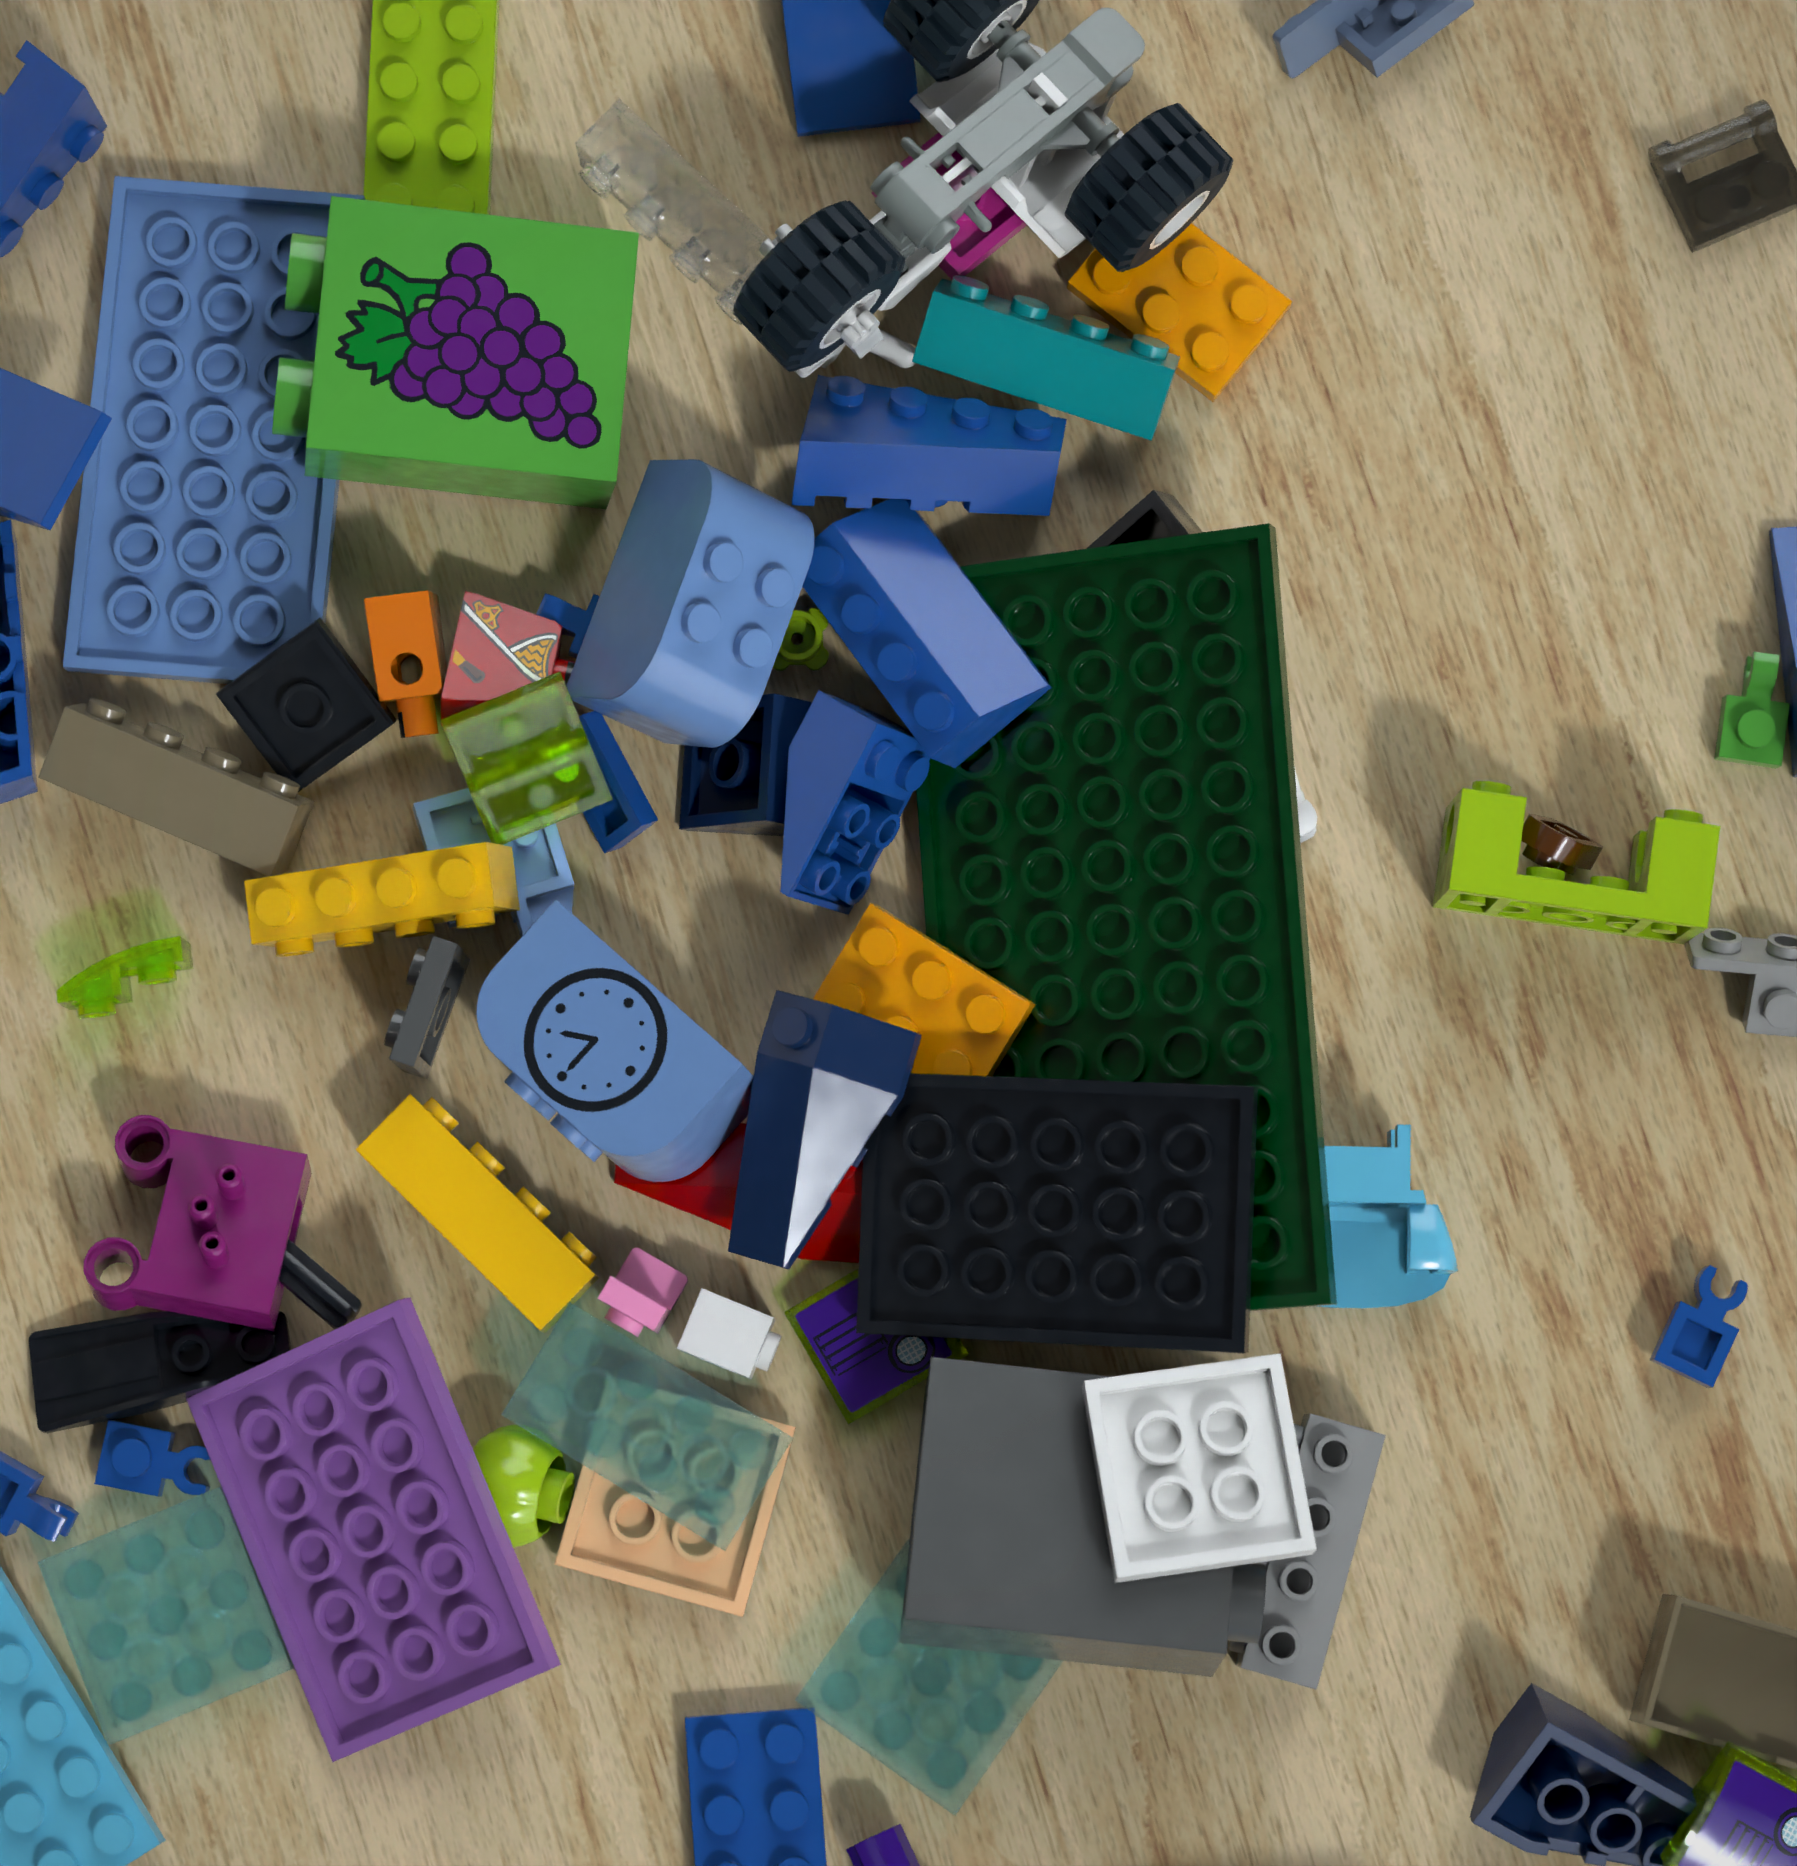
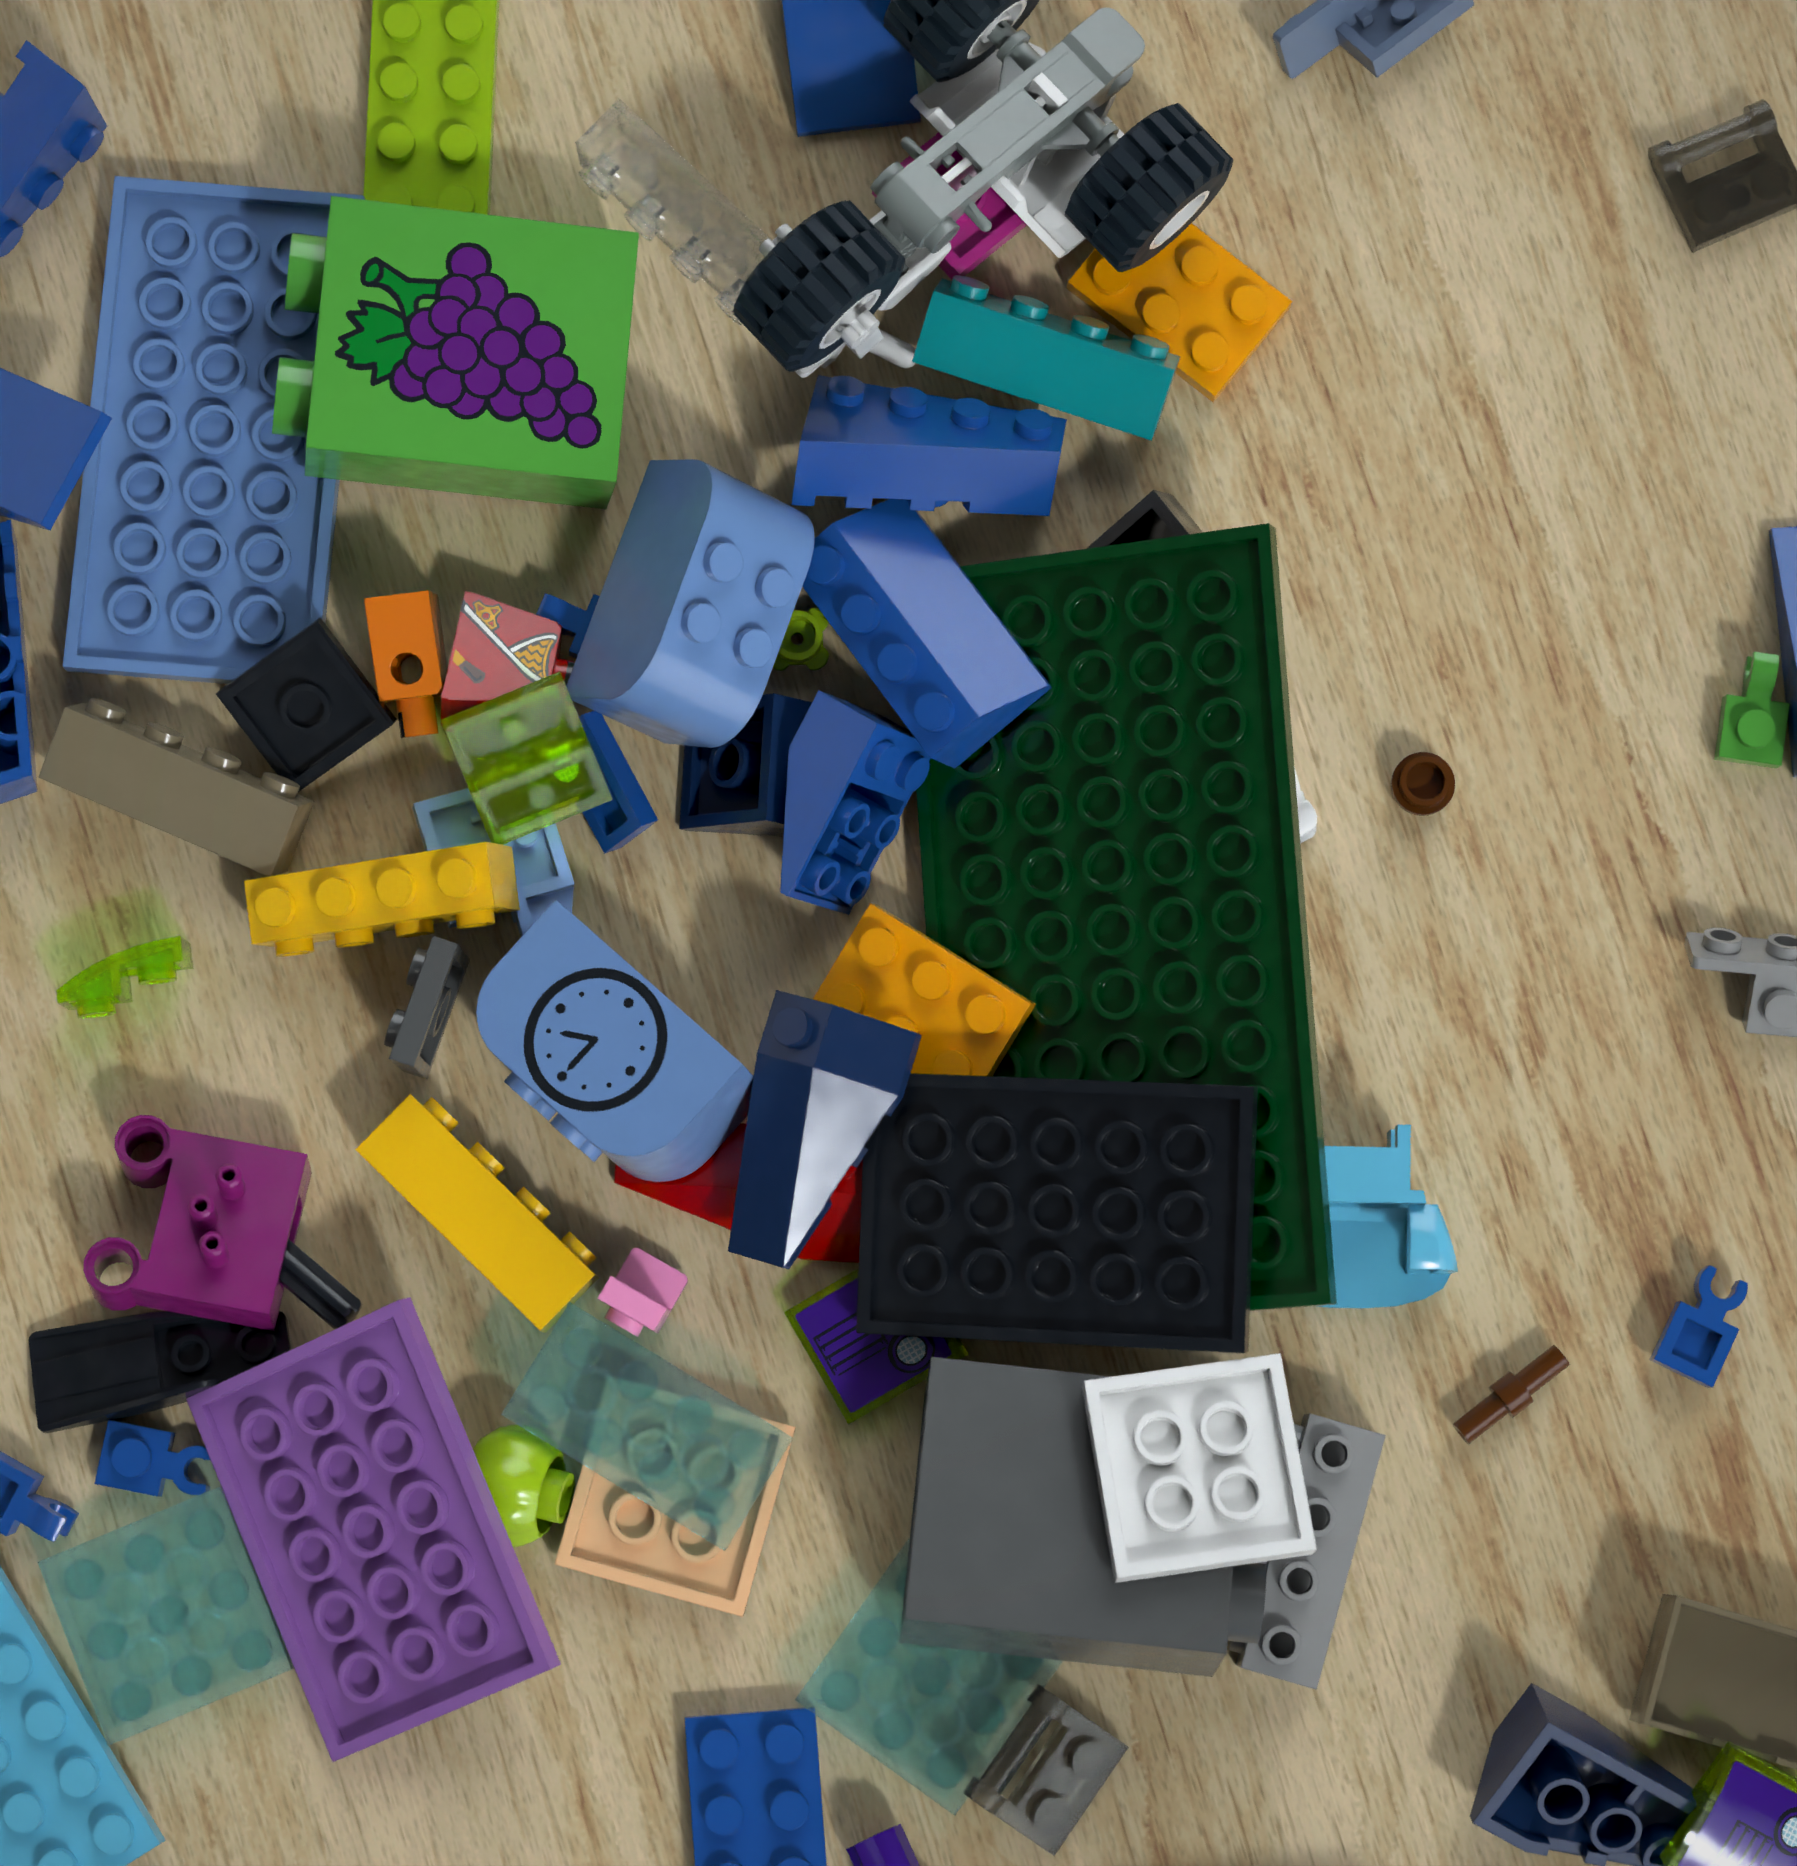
white brick [677,1288,782,1380] -> none
lime plate [1432,781,1720,944] -> none
reddish brown plate [1521,814,1603,875] -> none
none -> clear smoke plate [963,1683,1129,1856]
none -> reddish brown plate [1391,752,1455,816]
none -> reddish brown bar [1452,1345,1570,1444]

